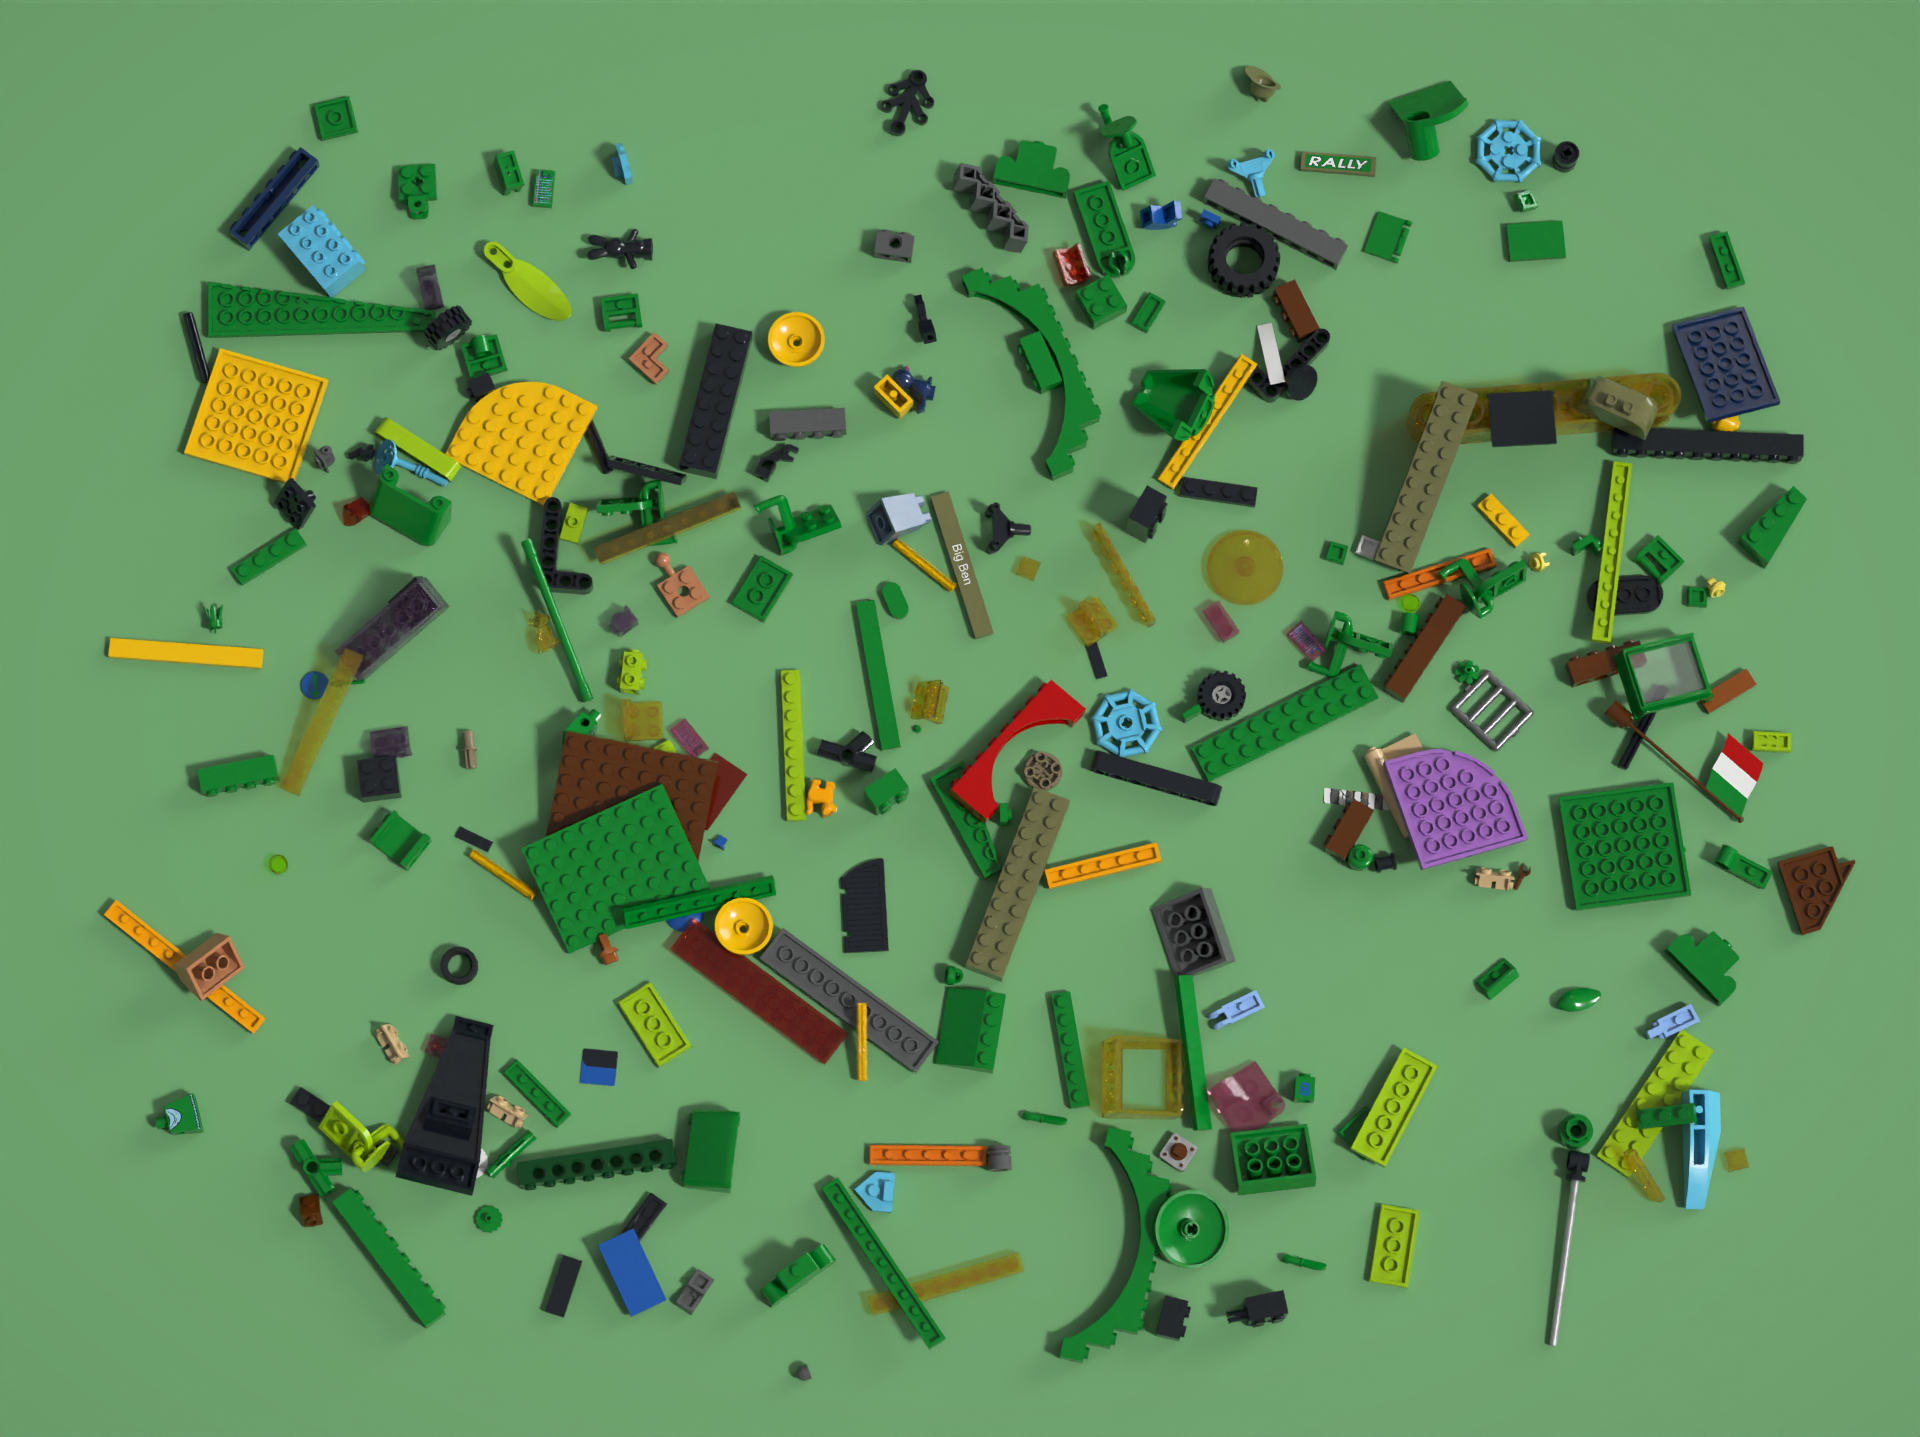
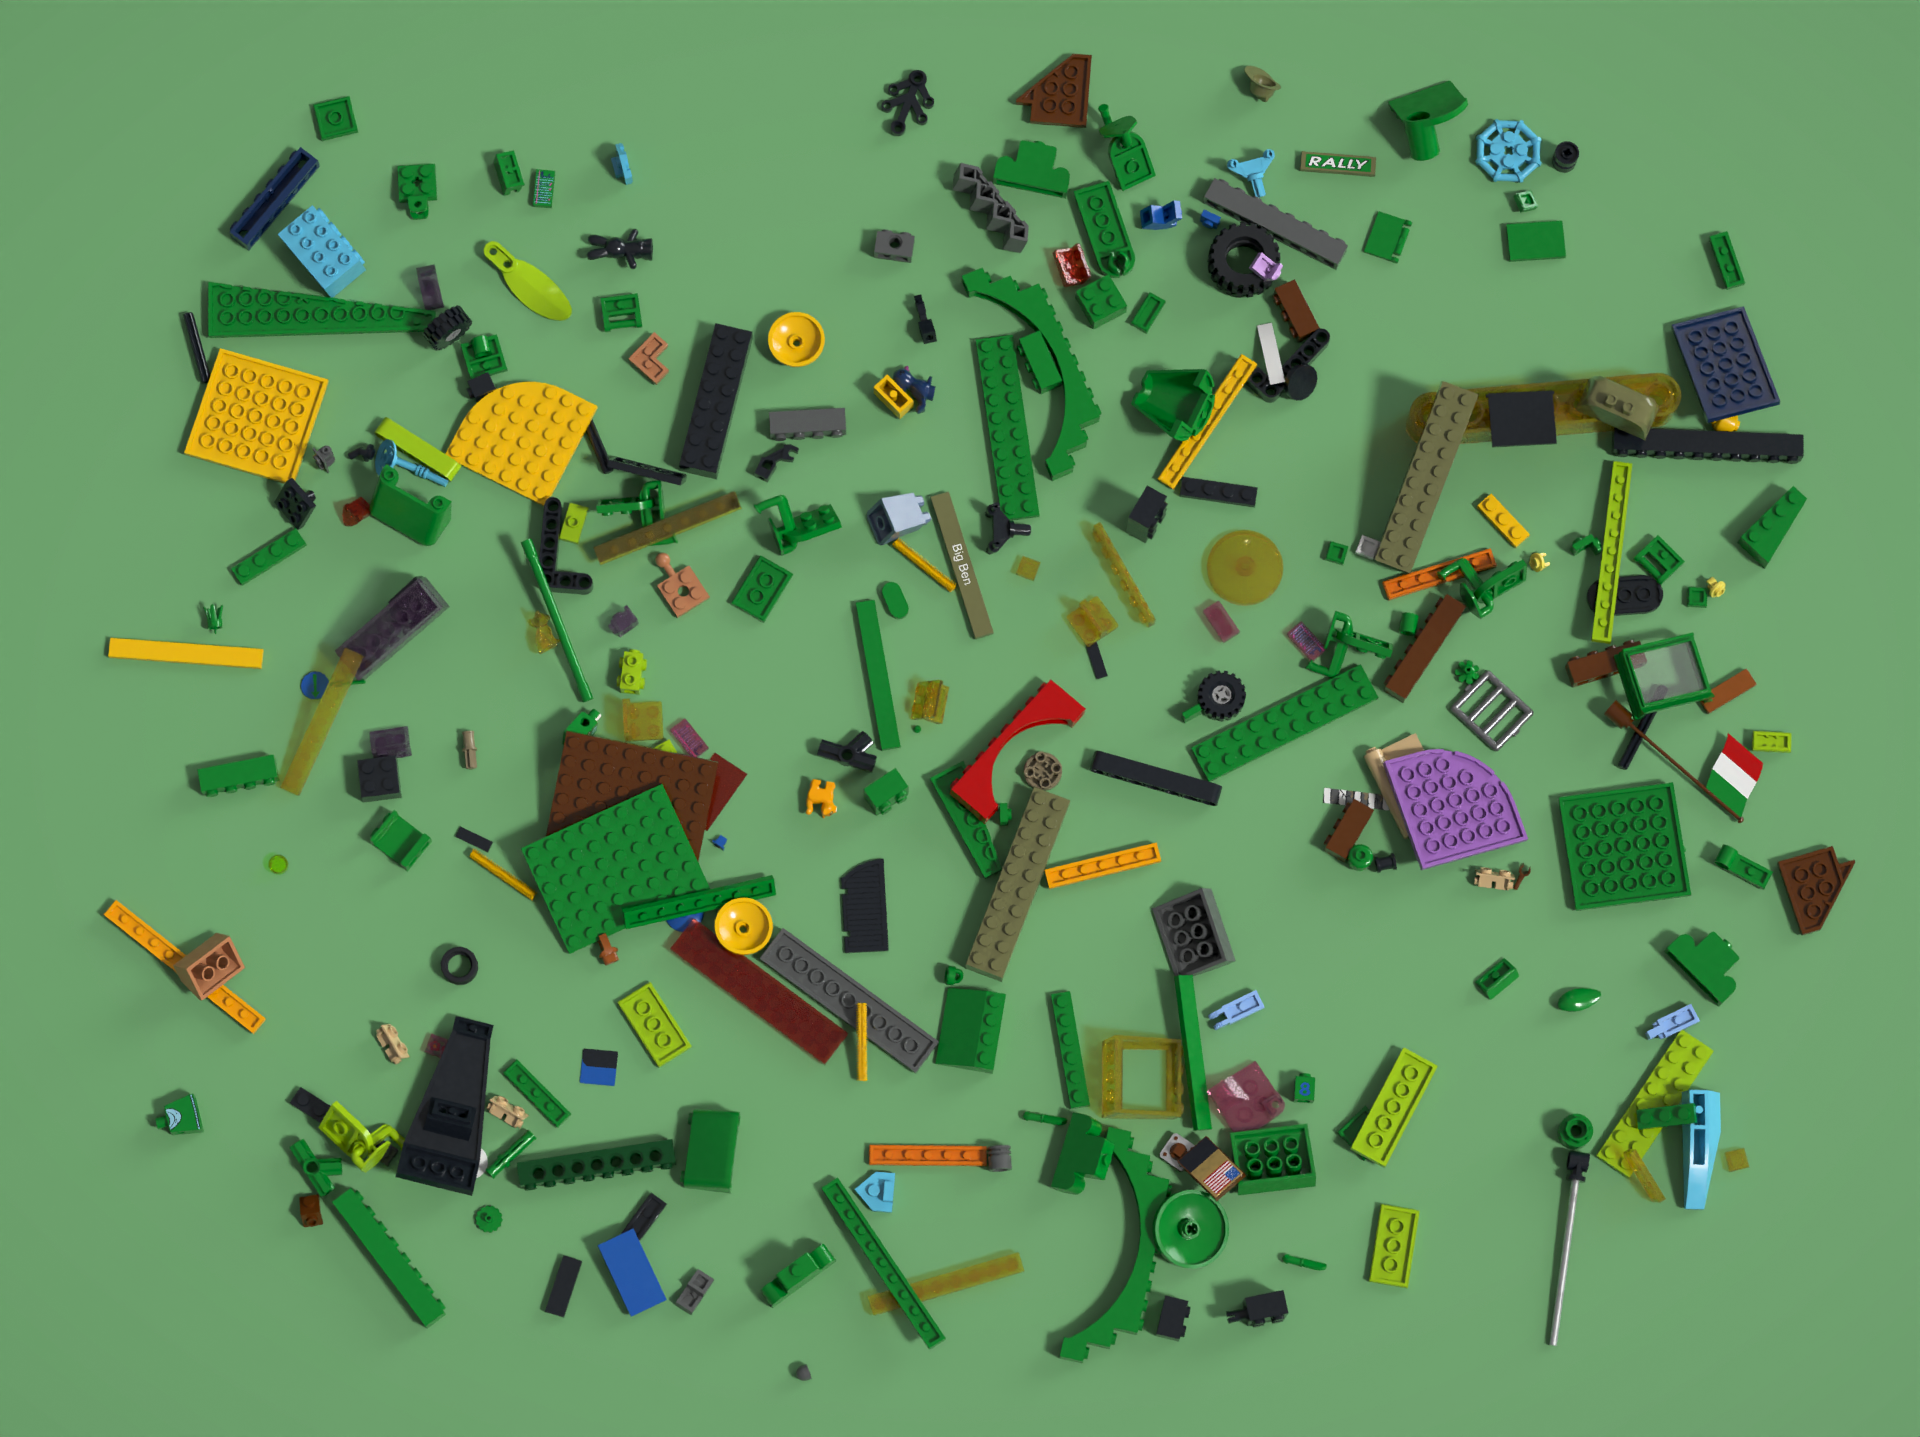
lime plate [781,670,806,822] -> none
medium azure plate [1091,689,1162,757] -> none
clear neon green piece [1401,594,1420,613] -> none
none -> green plate [976,335,1040,521]
none -> reddish brown wing [1016,54,1092,128]
none -> green brick [1051,1112,1115,1195]
none -> tile [1177,1136,1246,1202]
none -> lavender bracket [1249,252,1283,281]

